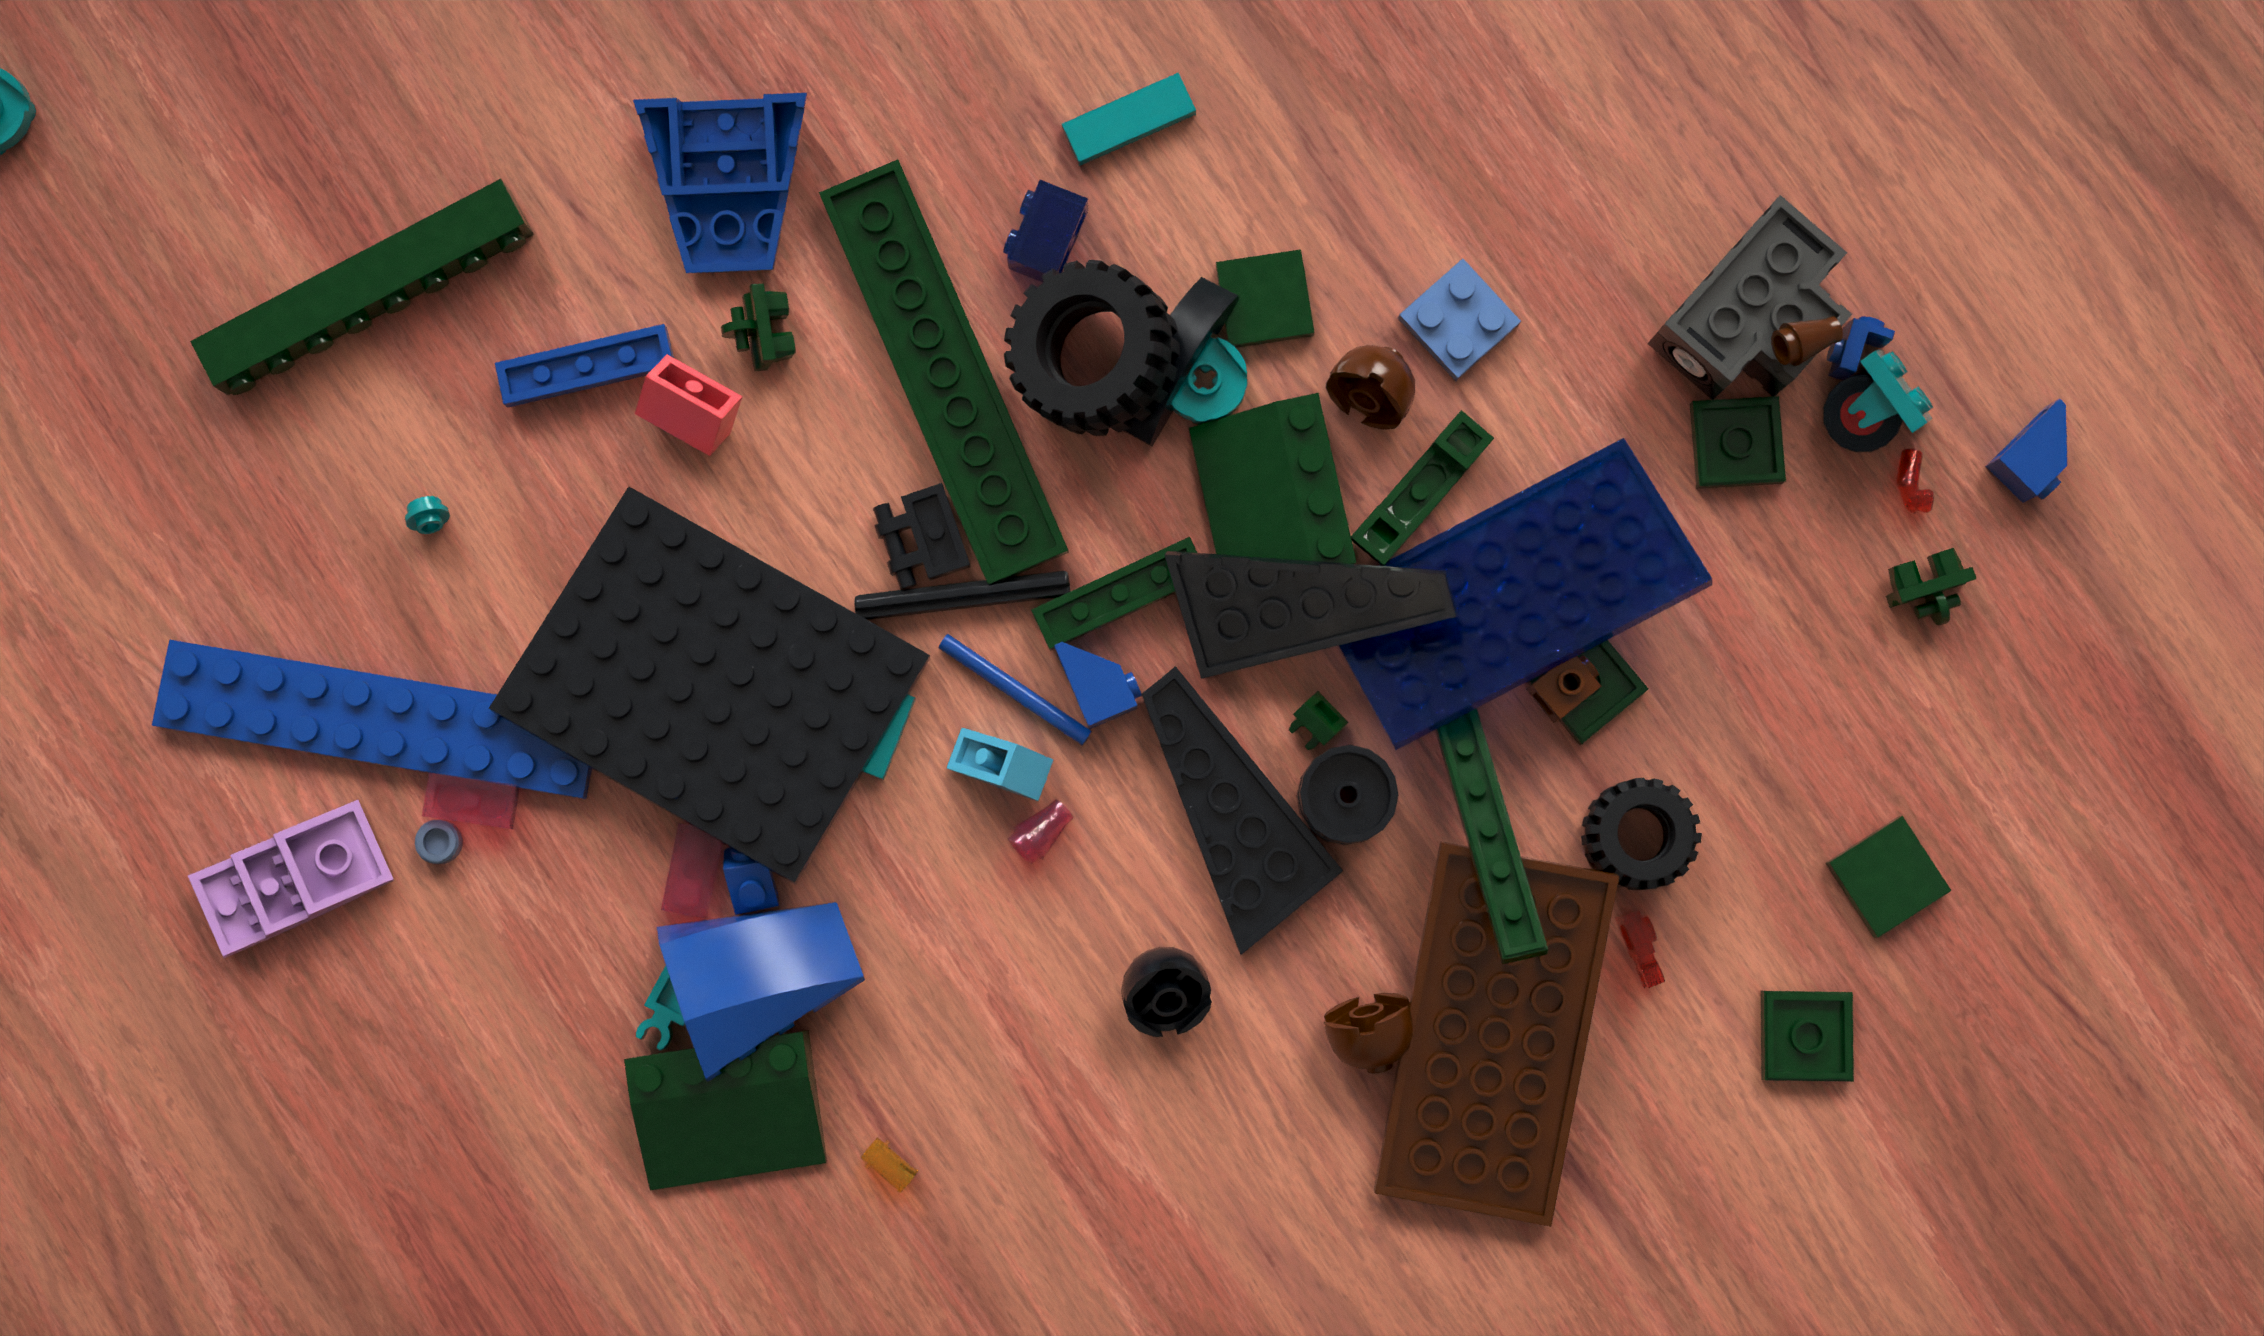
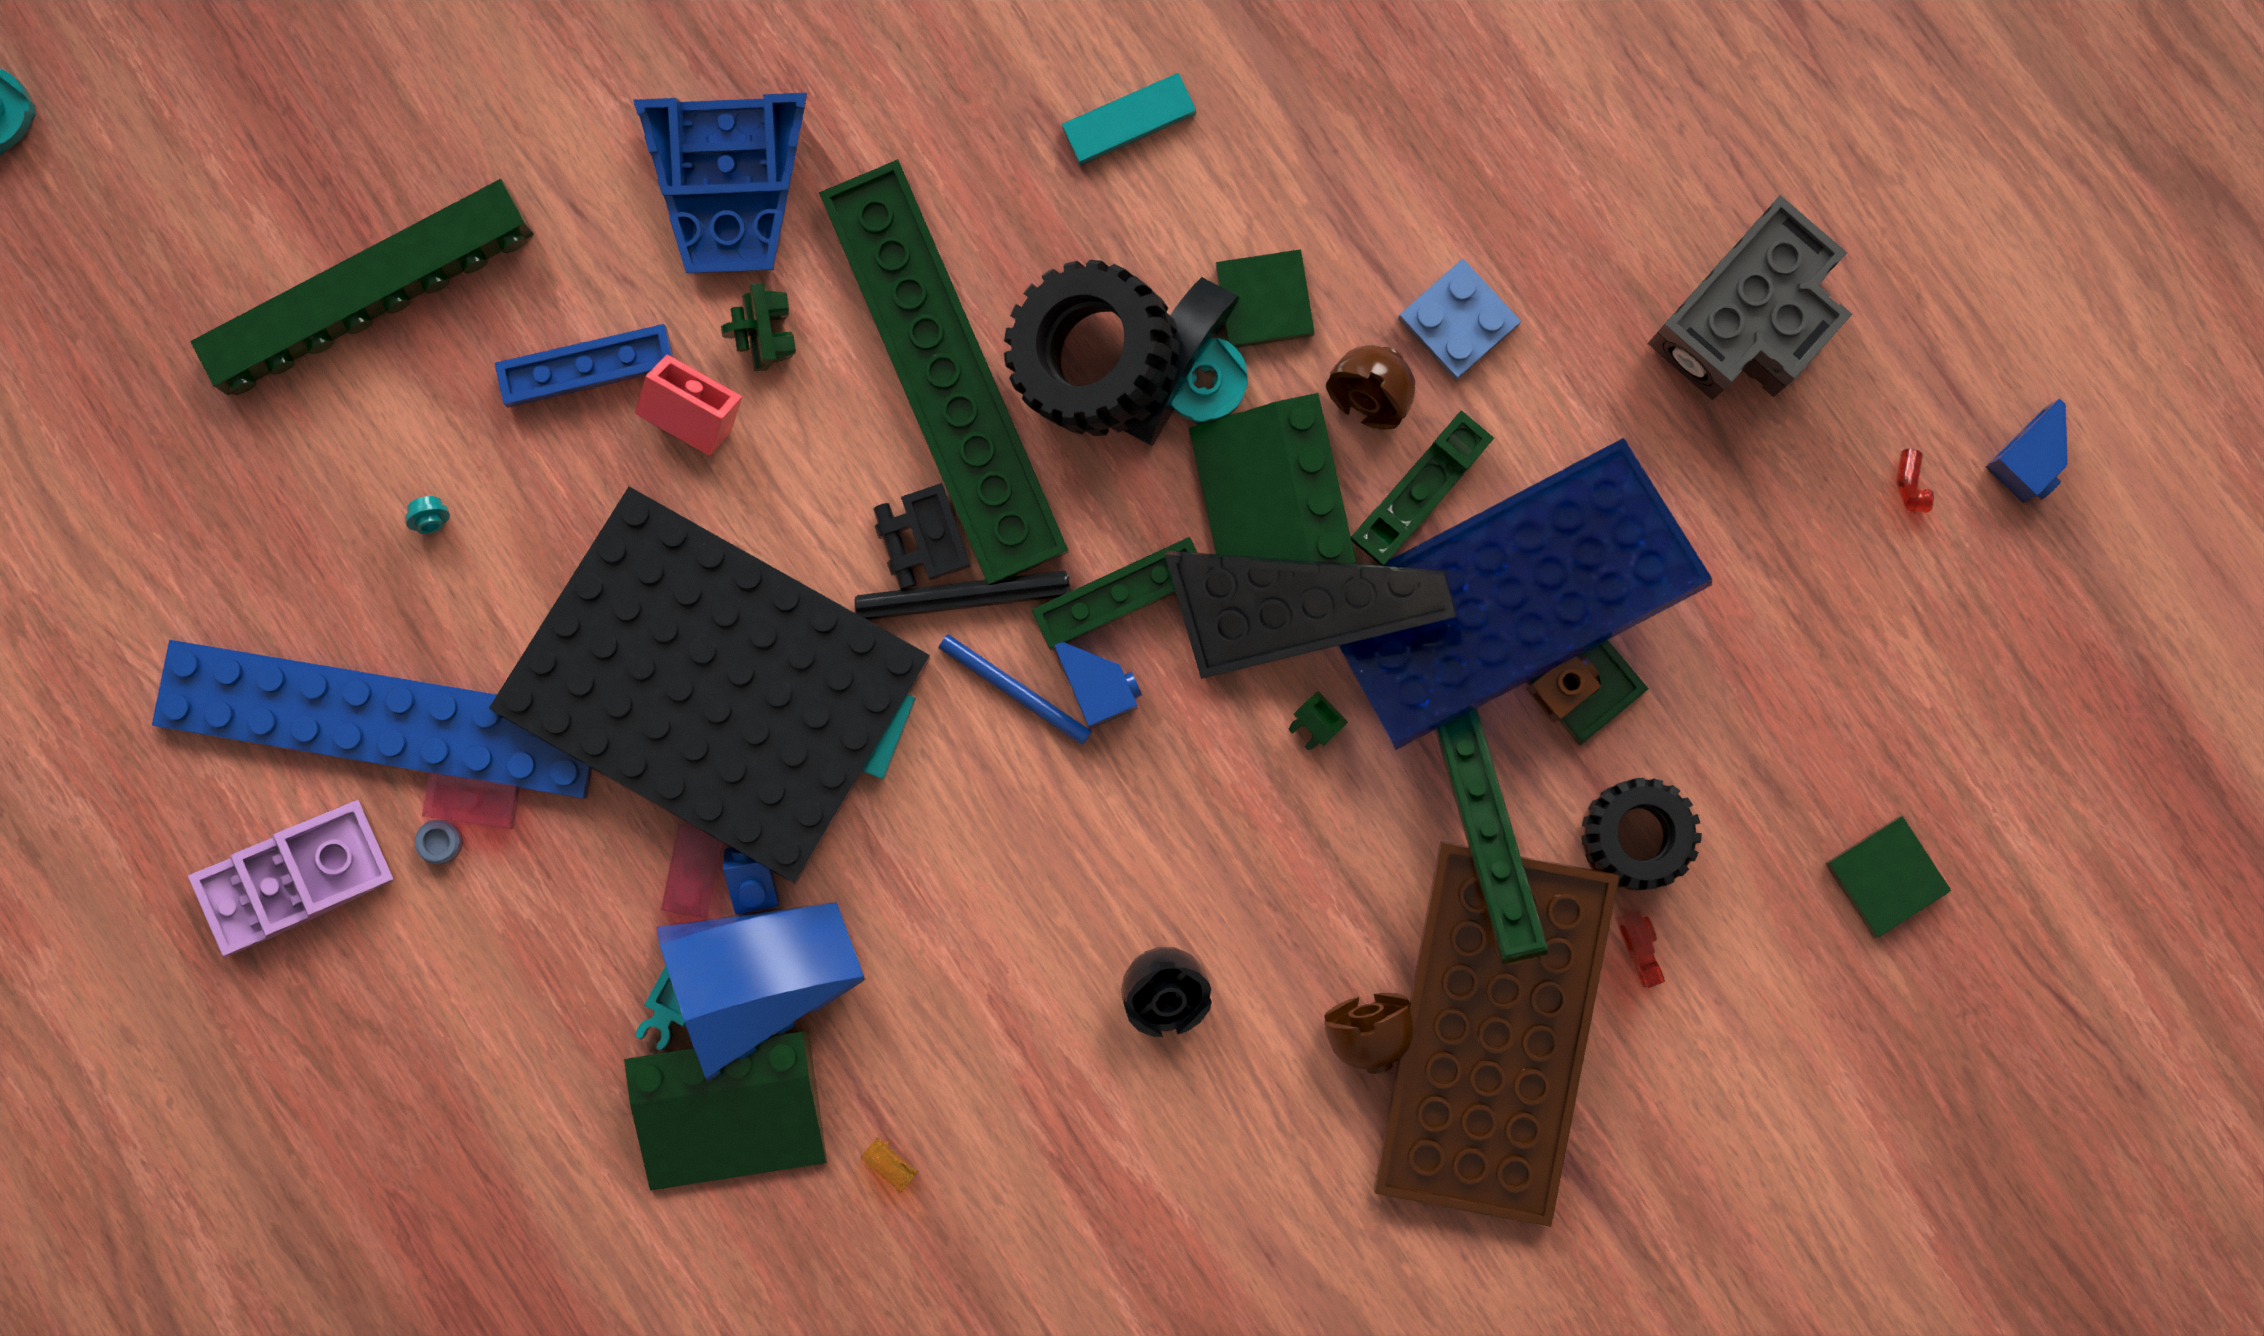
medium azure slope [947,728,1053,801] -> none
clear blue brick [1003,180,1089,282] -> none
clear pink cone [1008,799,1073,864] -> none
black wing [1142,666,1343,955] -> none
black wheel [1296,745,1399,846] -> none
dark green tile [1690,396,1786,489] -> none
dark green tile [1760,991,1854,1082] -> none
reddish brown cone [1771,316,1843,366] -> none
plate [1823,349,1933,452] -> none
blue bracket [1827,316,1895,380] -> none
dark green hips [1886,548,1977,625] -> none

